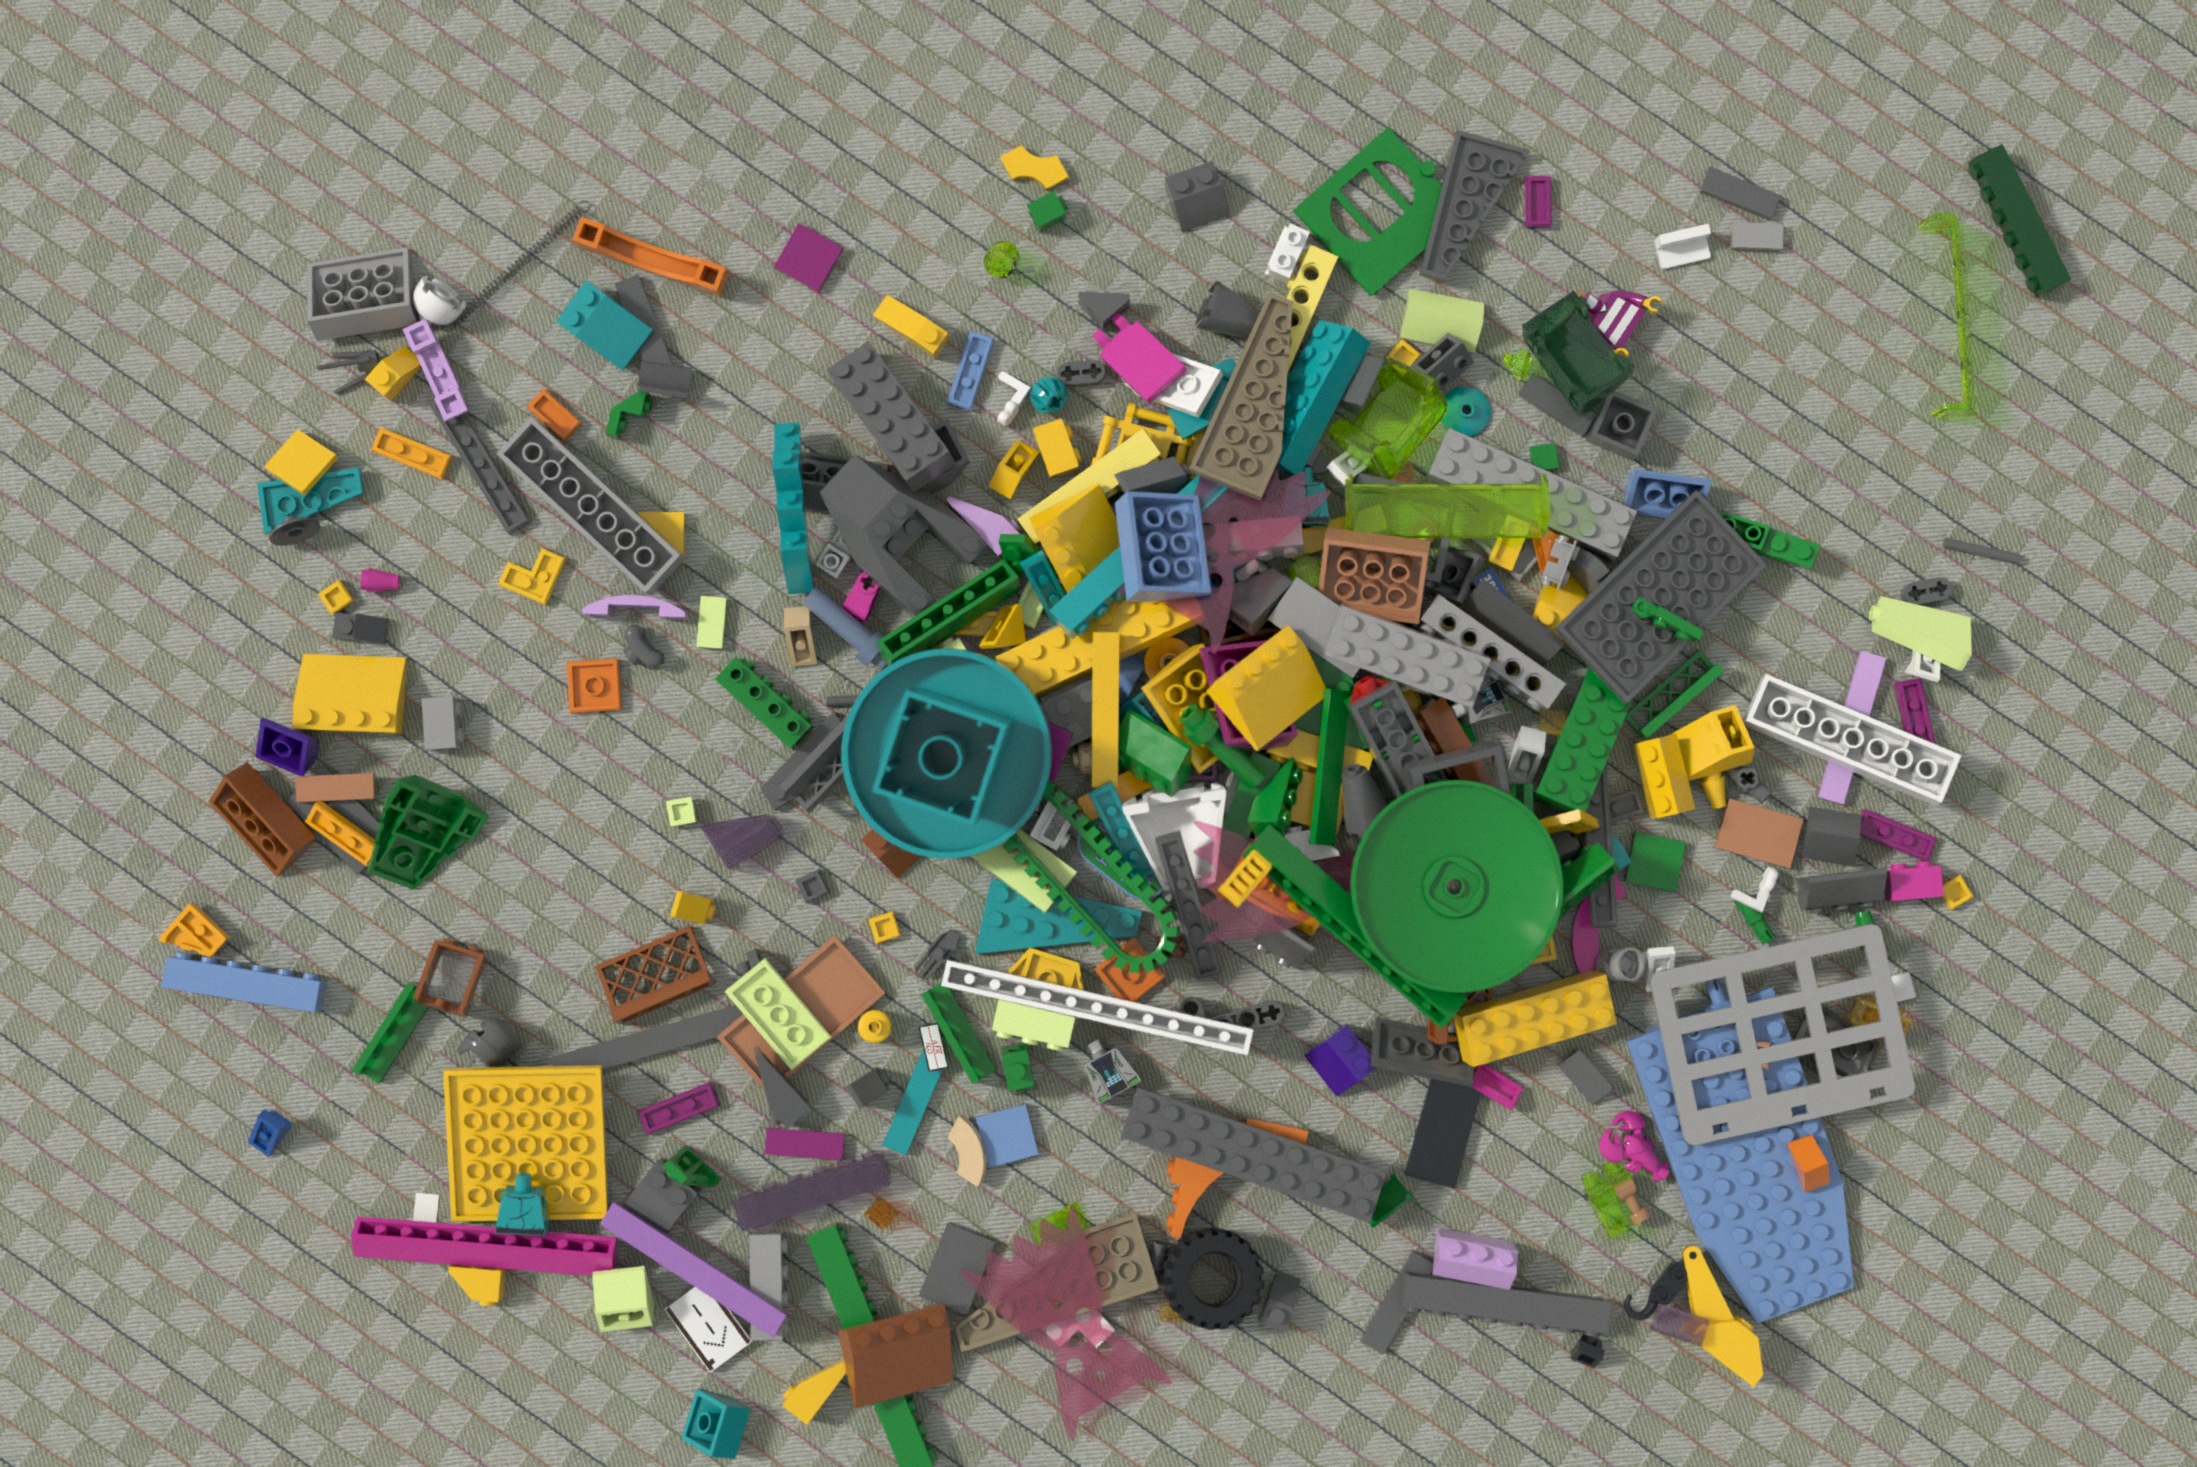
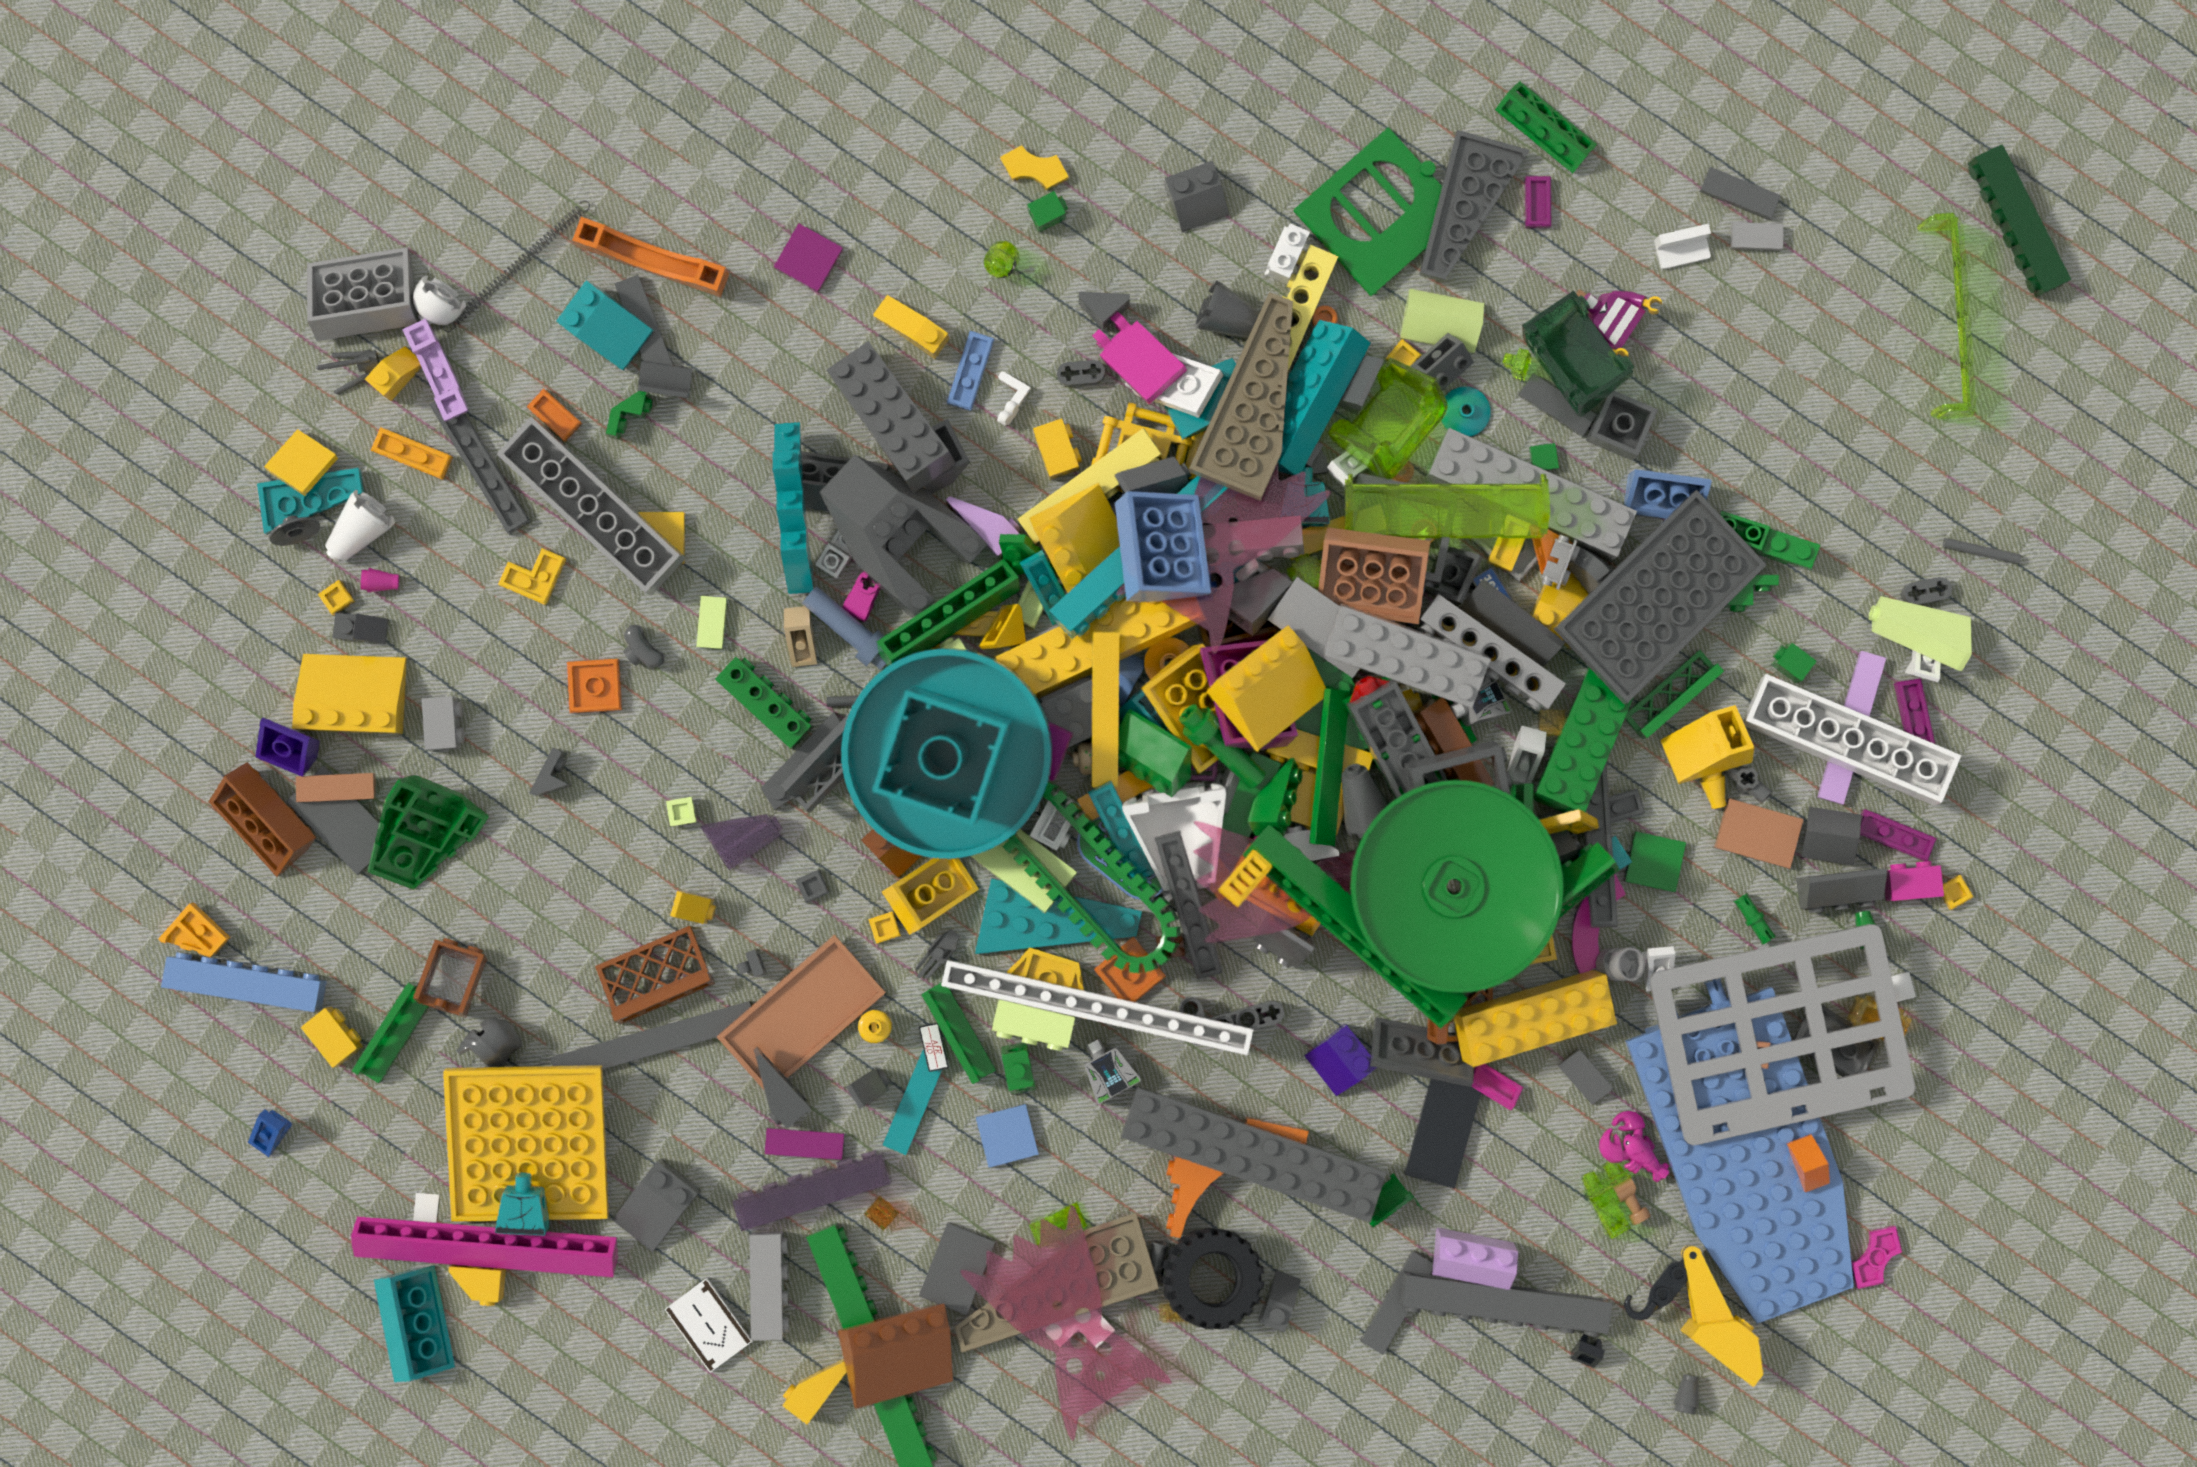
light orange tile [305,800,375,867] -> none
lavender slope [582,595,689,620] -> none
yellowish green slope [592,1266,655,1332] -> none
medium lavender tile [600,1201,788,1338] -> none
magenta tile [638,1082,720,1135] -> none
green wing [663,1145,722,1187] -> none
teal slope [681,1389,751,1459] -> none
yellowish green tile [725,958,832,1071] -> none
tan tile [947,1115,987,1187] -> none
yellow slope [988,439,1039,499] -> none
teal piece [1030,377,1068,415] -> none
green hinge [1630,597,1704,643] -> none
yellow slope [1632,734,1696,819] -> none
tile [1650,1304,1710,1347] -> none
white piece [1730,867,1779,913] -> none
none -> yellow brick [301,1007,363,1068]
none -> white cone [325,490,395,561]
none -> teal slope [374,1265,455,1383]
none -> dark grey slope [529,747,572,797]
none -> yellow slope [882,858,979,935]
none -> orange tile [1311,306,1337,327]
none -> green fence [1495,80,1597,174]
none -> dark grey cone [1673,1374,1699,1415]
none -> green slope [1724,575,1779,612]
none -> green brick [1771,643,1817,683]
none -> dark pink tile [1851,1225,1902,1289]

